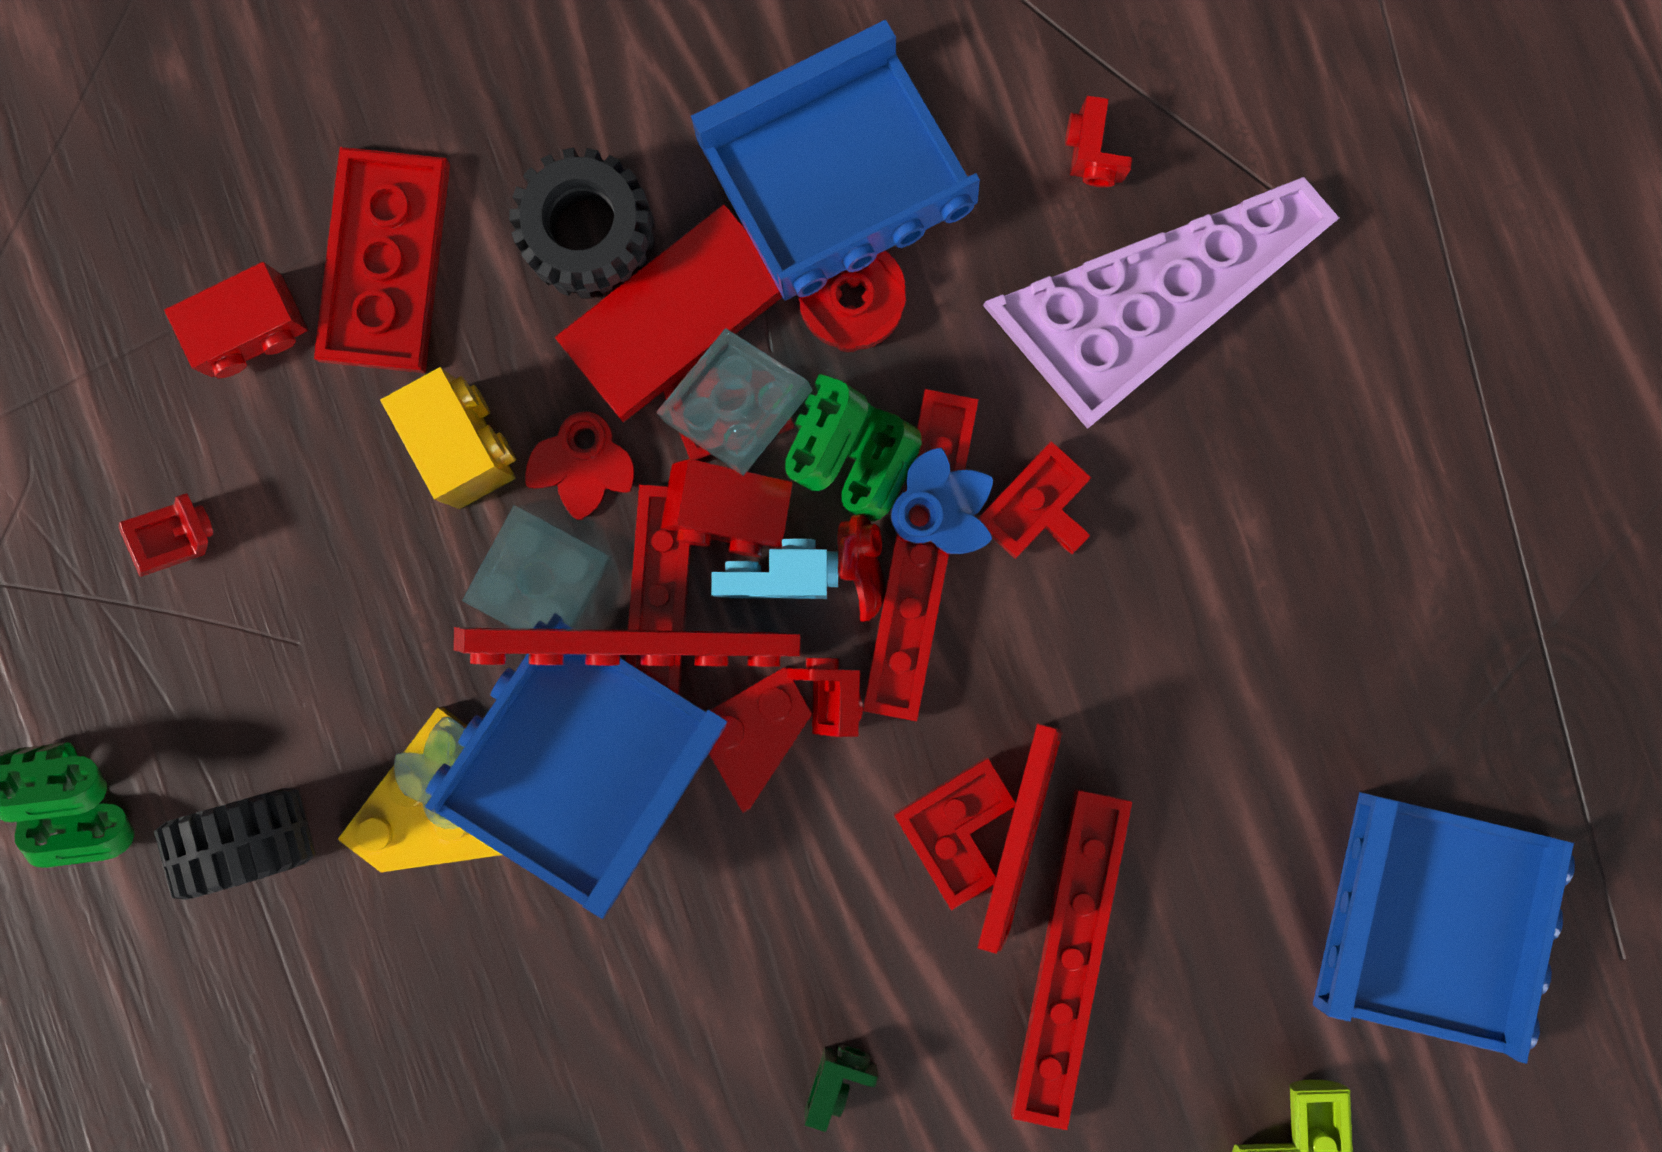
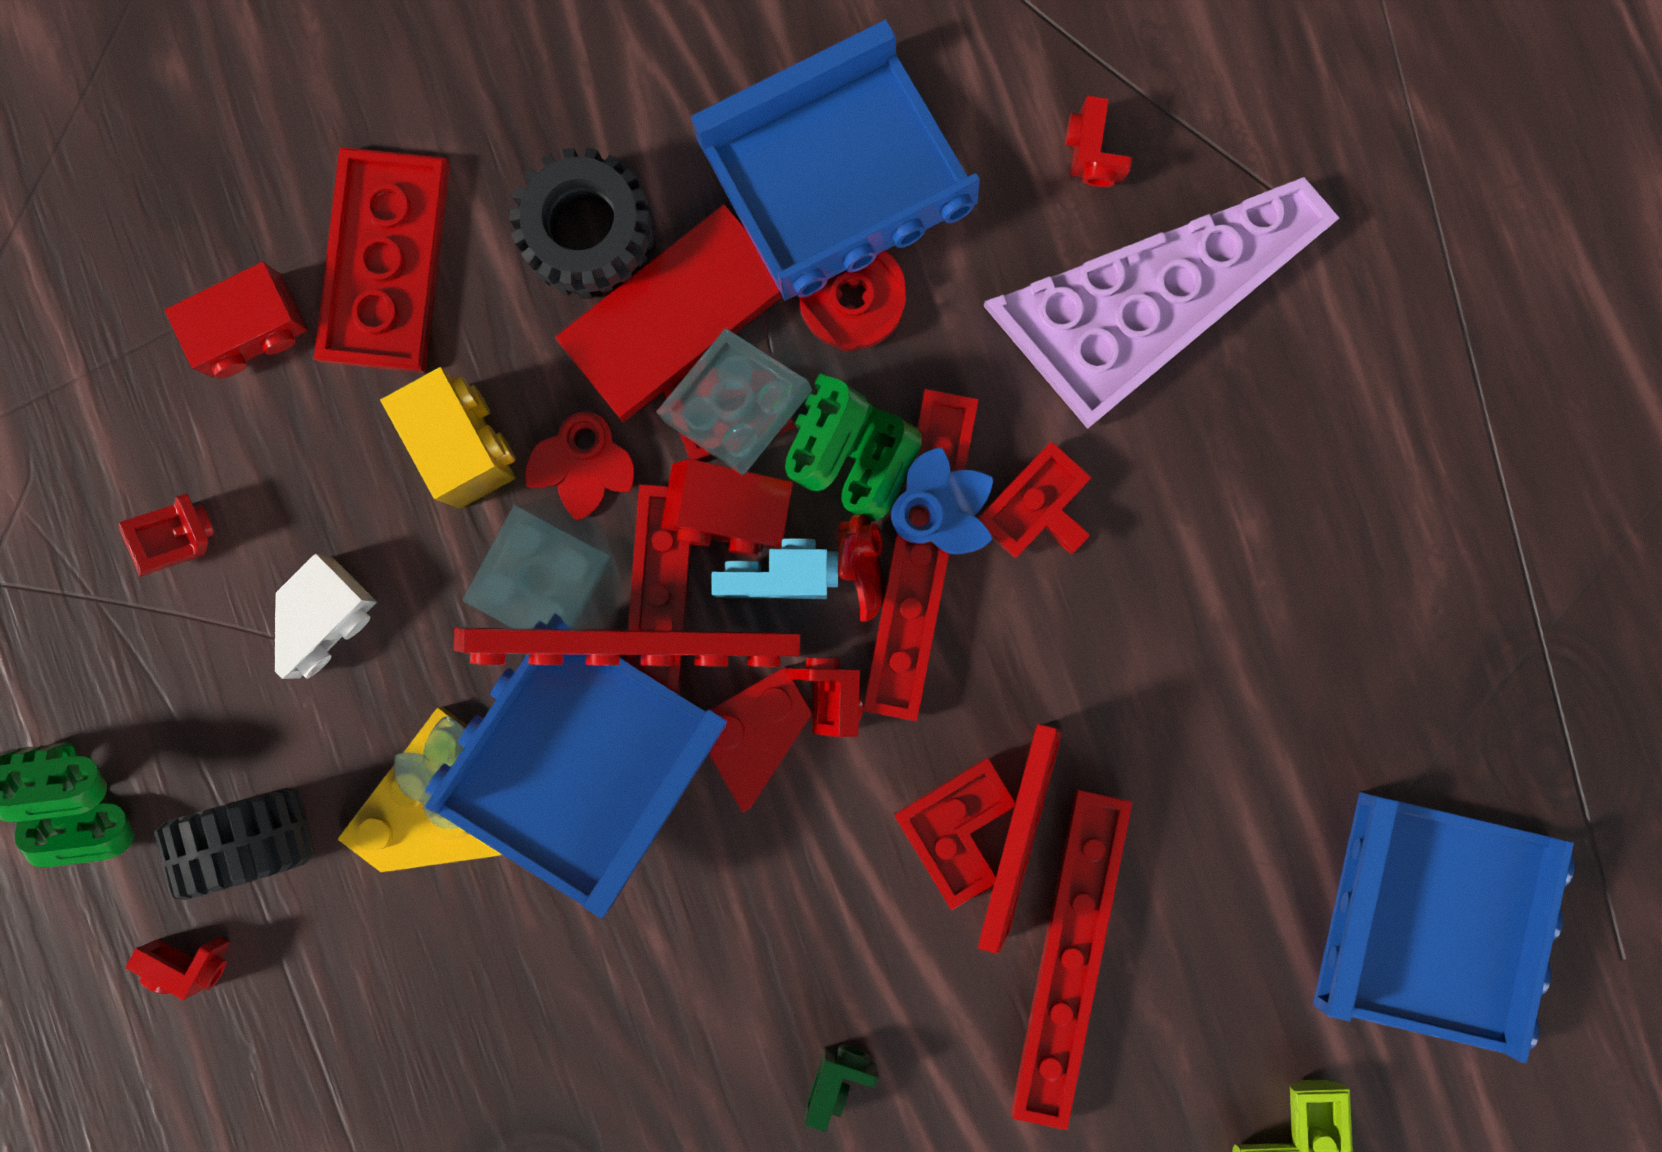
none -> red bracket [125,937,230,1000]
none -> white slope [275,553,377,679]

